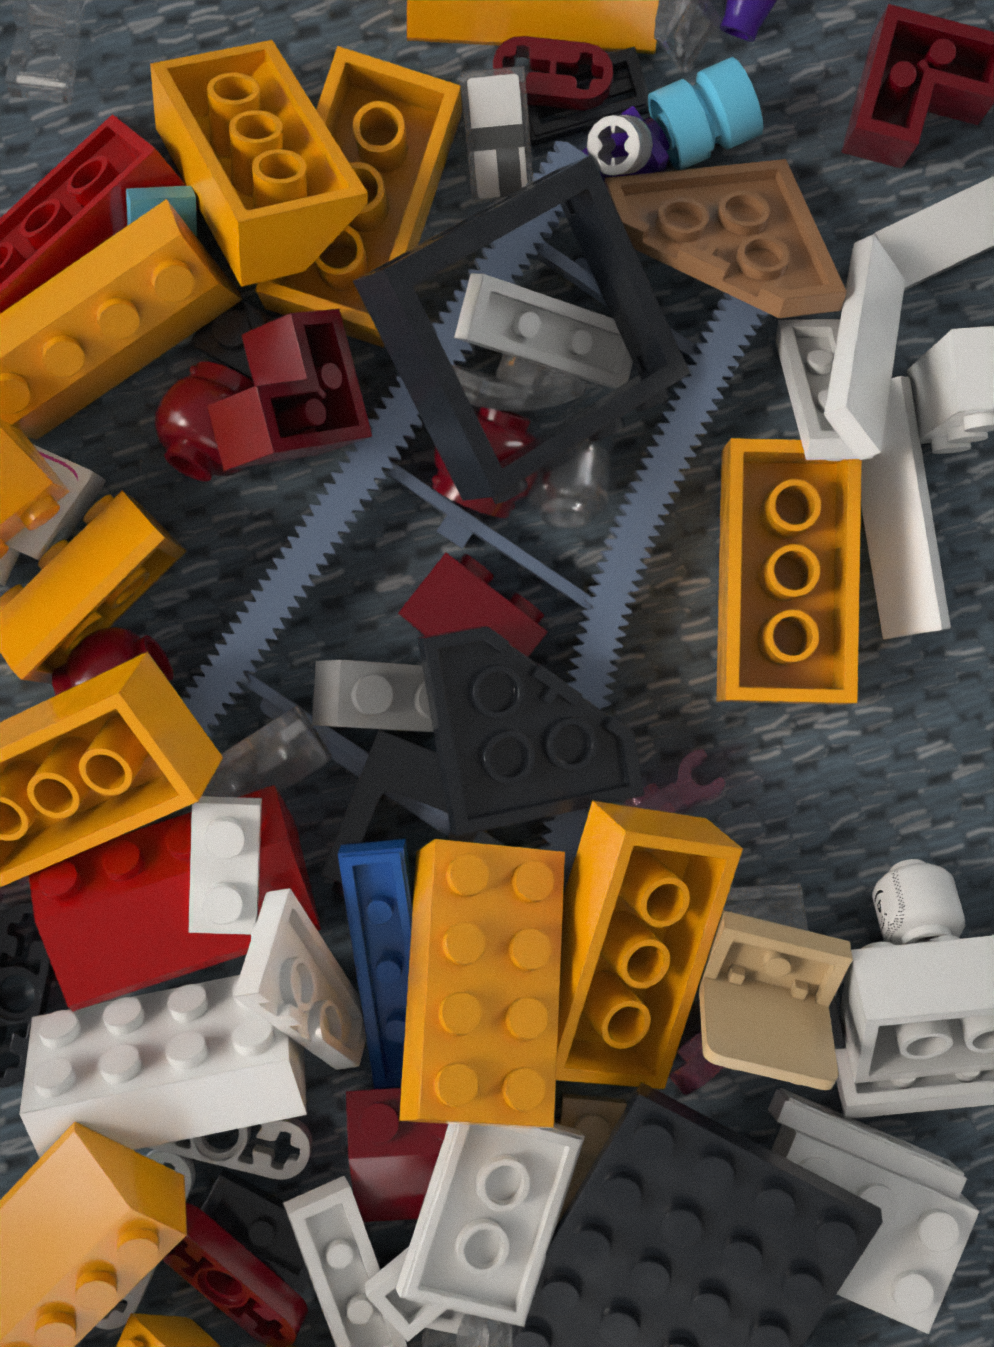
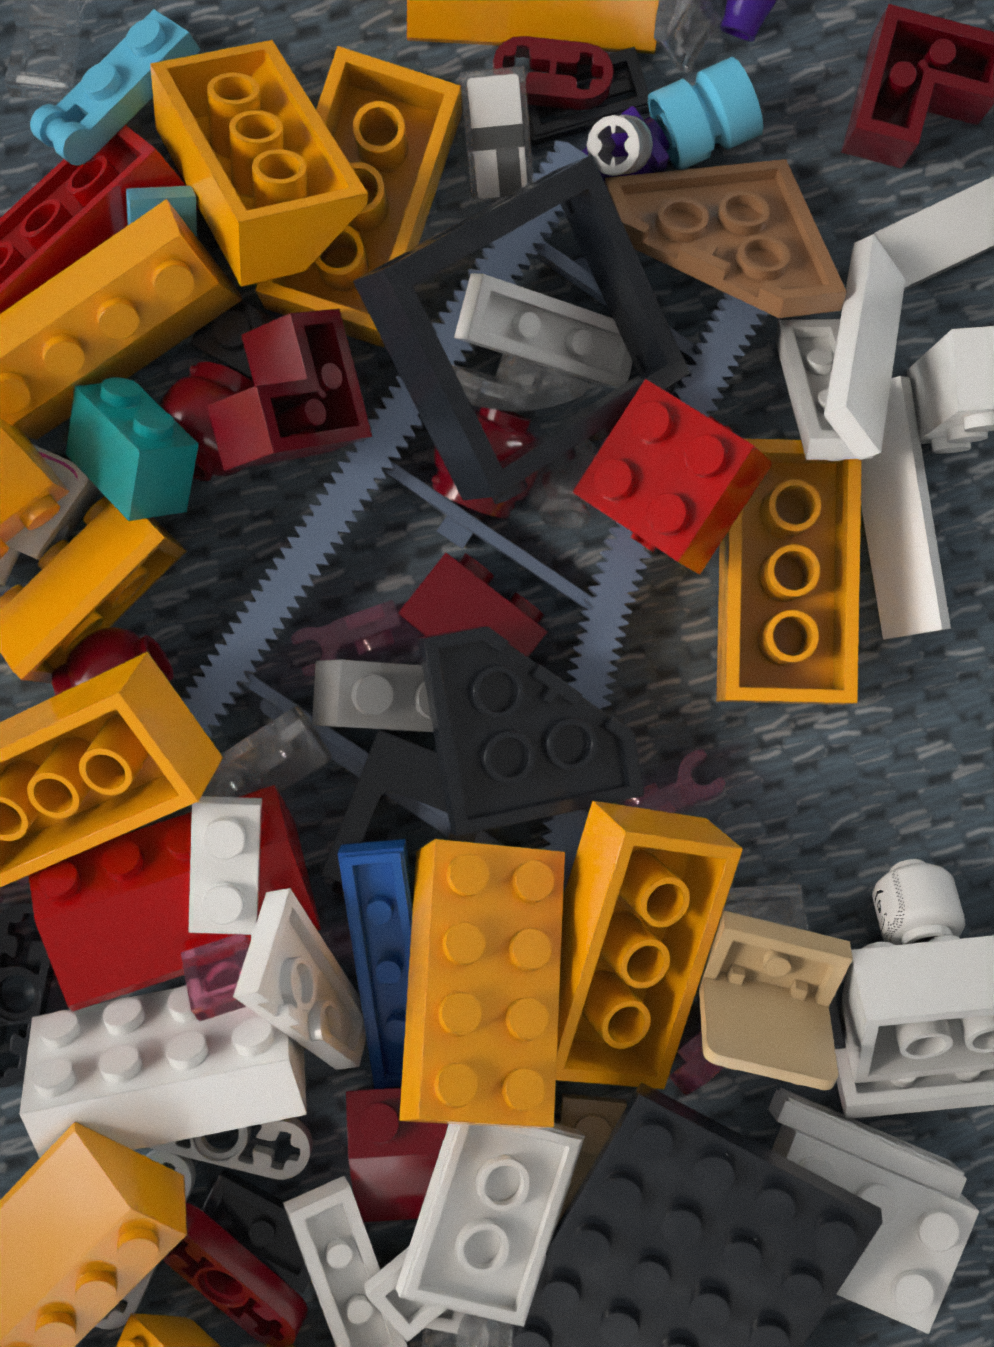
none -> medium azure plate [30,9,201,166]
none -> teal brick [66,377,199,521]
none -> clear pink plate [181,934,250,1022]
none -> clear pink plate [291,600,404,677]
none -> red brick [572,379,773,575]

